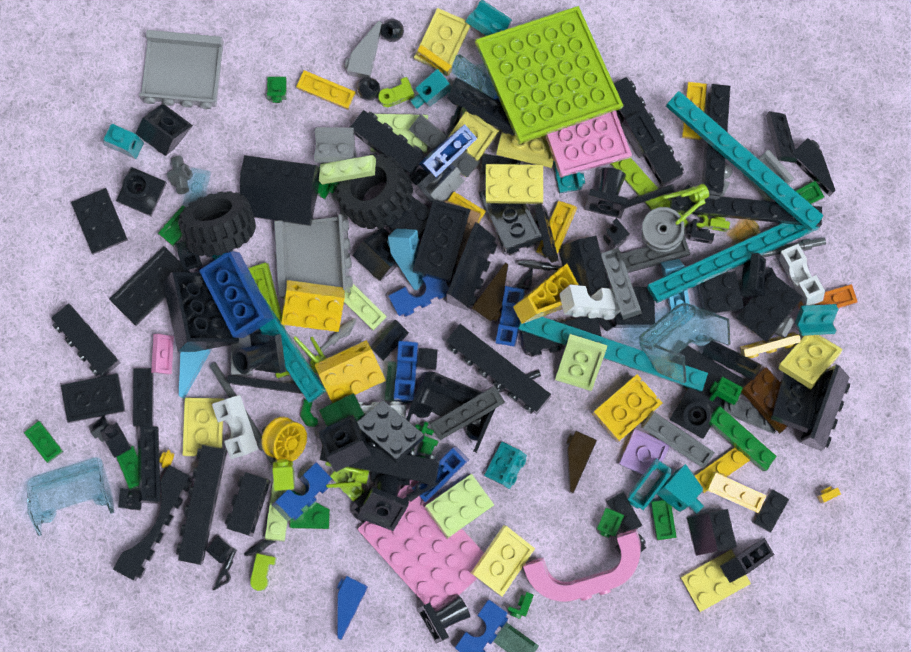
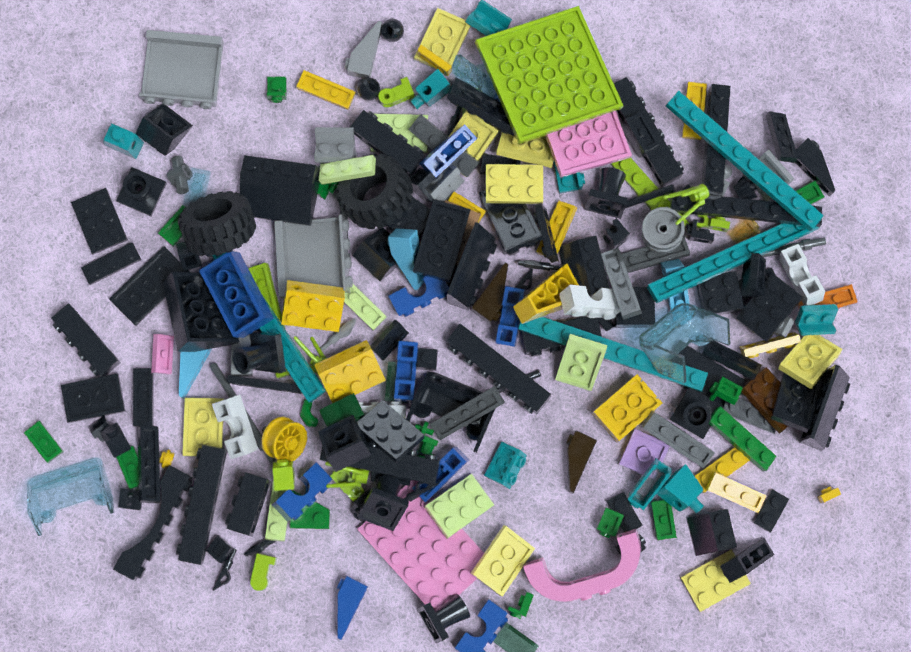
none -> black plate [81,242,142,285]
none -> black piece [733,175,758,199]

